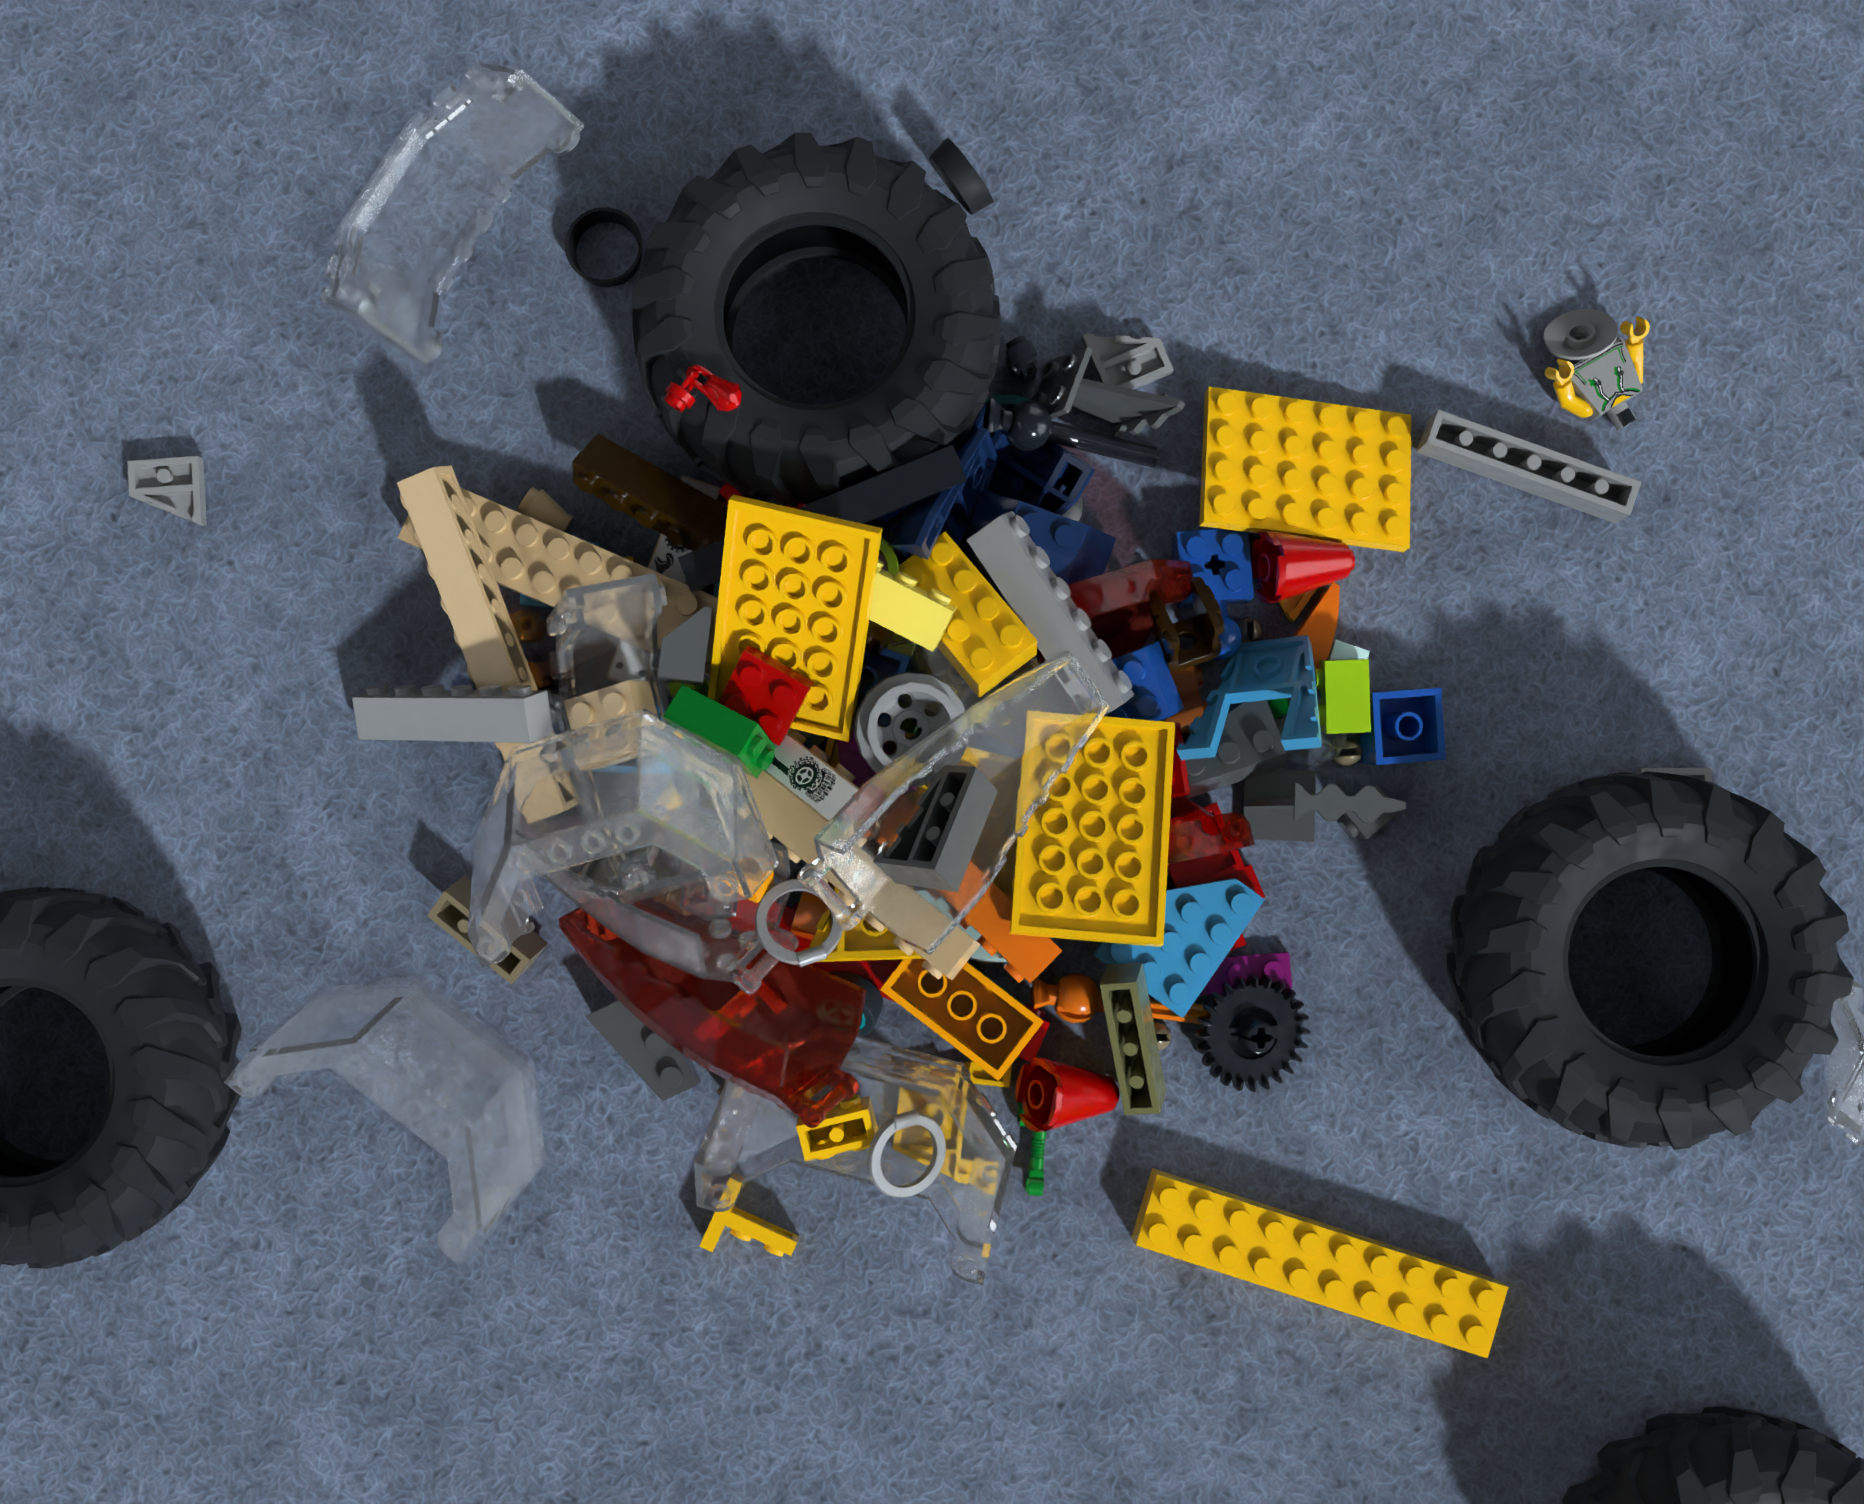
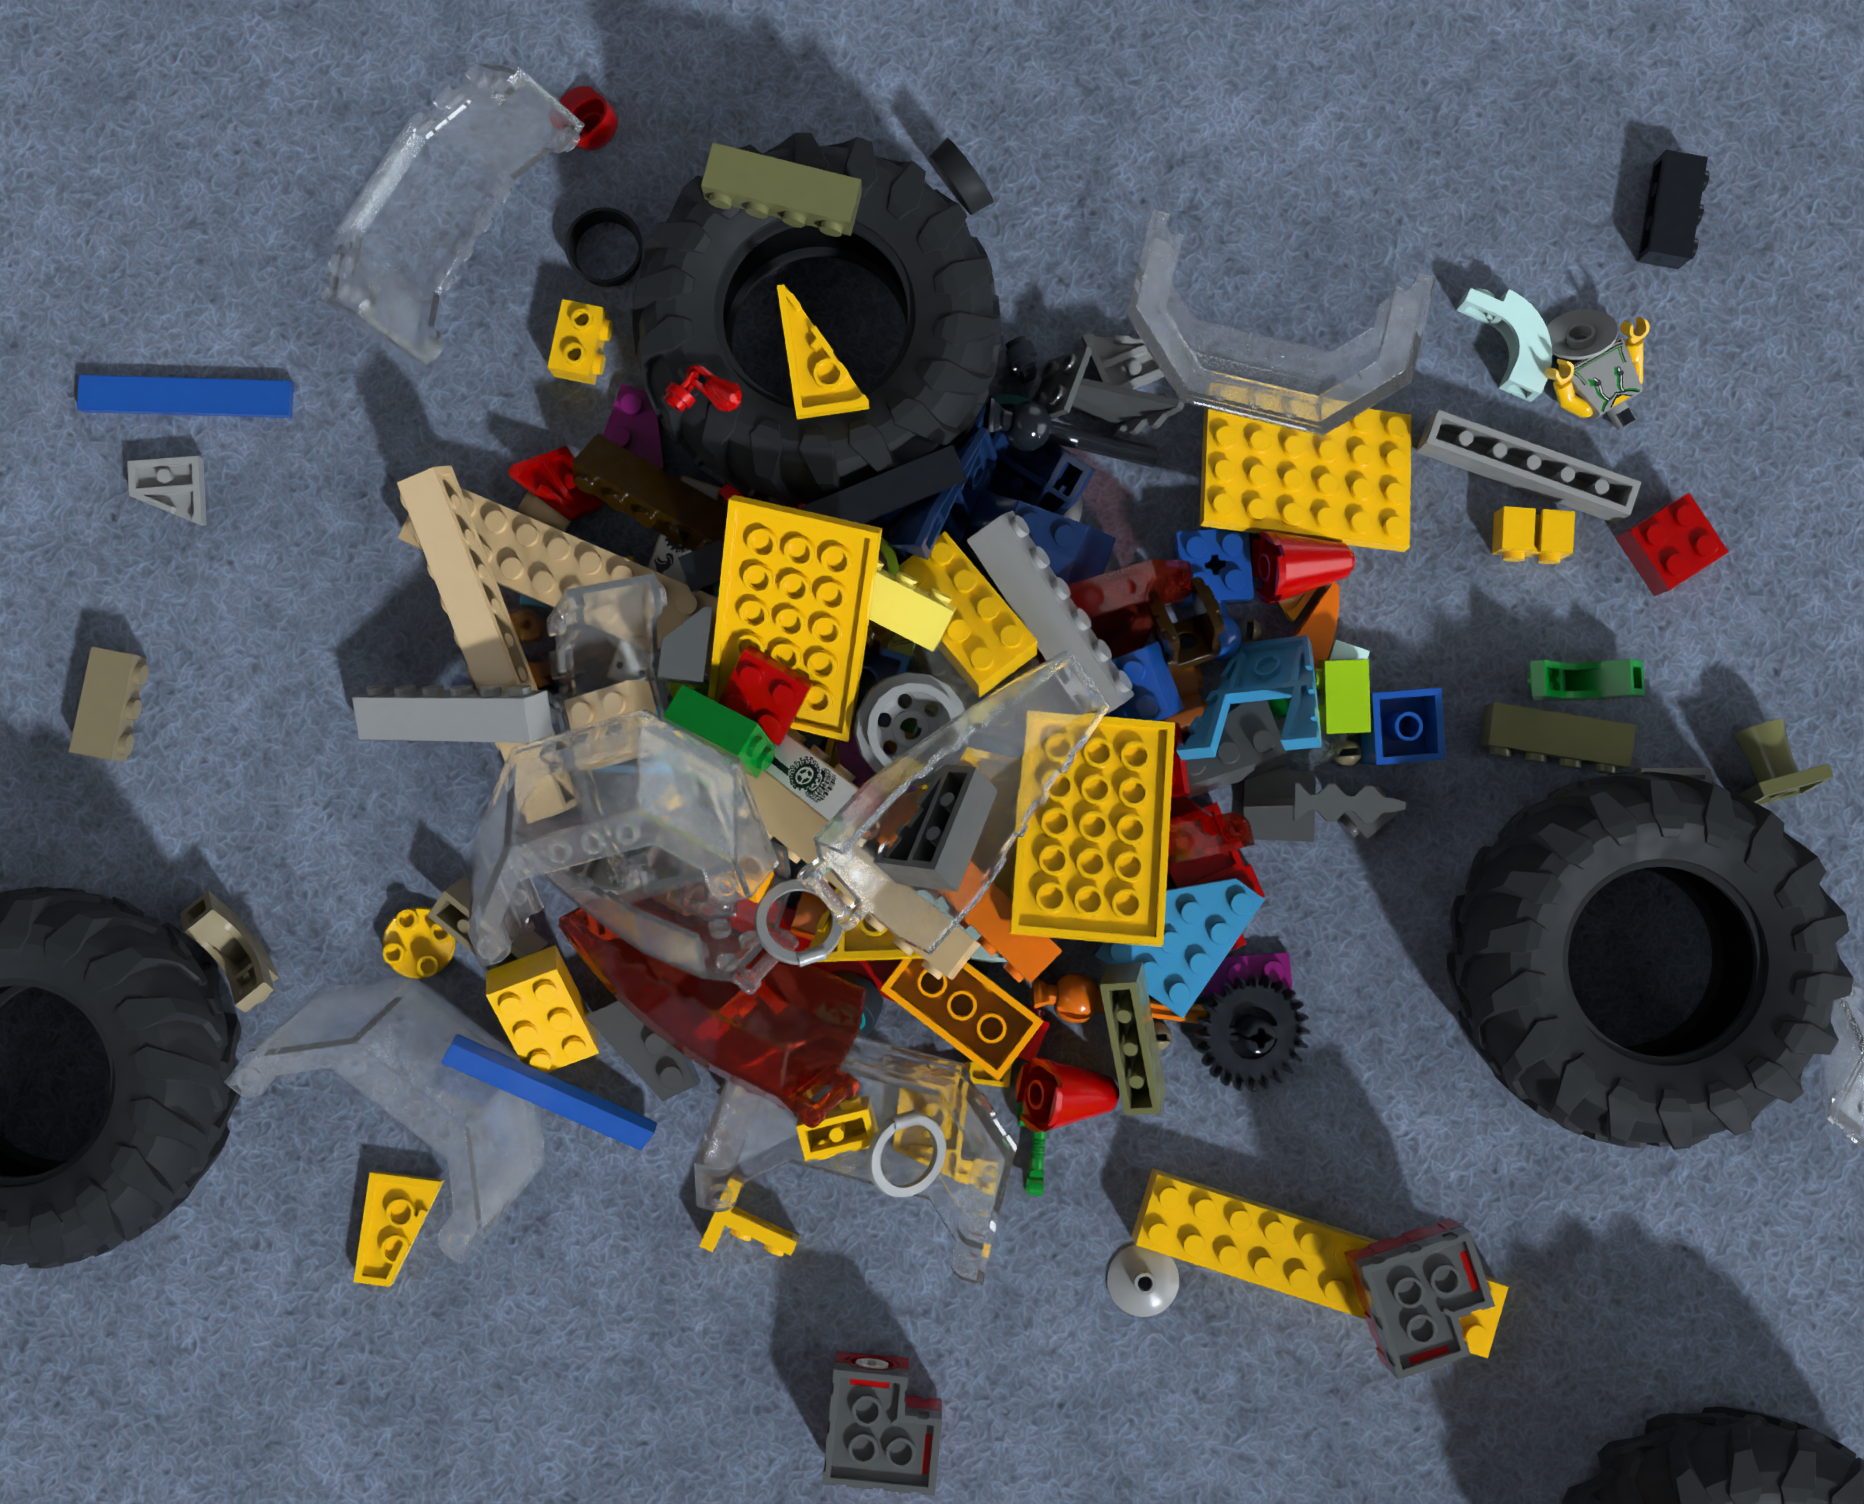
none -> dark tan brick [69,647,149,762]
none -> blue tile [77,375,294,418]
none -> dark tan arch [180,890,279,1013]
none -> yellow wing [353,1170,445,1287]
none -> yellow dish [382,907,456,979]
none -> blue tile [441,1034,657,1151]
none -> yellow brick [486,945,599,1073]
none -> red wing [507,446,603,521]
none -> yellow brick [547,299,613,385]
none -> red cap [552,86,618,151]
none -> magenta wing [603,383,665,471]
none -> olive brick [701,142,862,237]
none -> yellow wing [777,284,869,420]
none -> dark grey piece [822,1351,942,1496]
none -> light grey dish [1107,1244,1179,1317]
none -> clear windscreen [1126,209,1436,436]
none -> dark grey piece [1344,1218,1495,1380]
none -> light aqua arch [1456,288,1552,402]
none -> olive brick [1478,702,1636,774]
none -> yellow piece [1492,506,1575,564]
none -> green arch [1527,659,1645,701]
none -> red brick [1615,493,1729,596]
none -> black brick [1637,149,1710,269]
none -> olive plant [1733,718,1834,805]

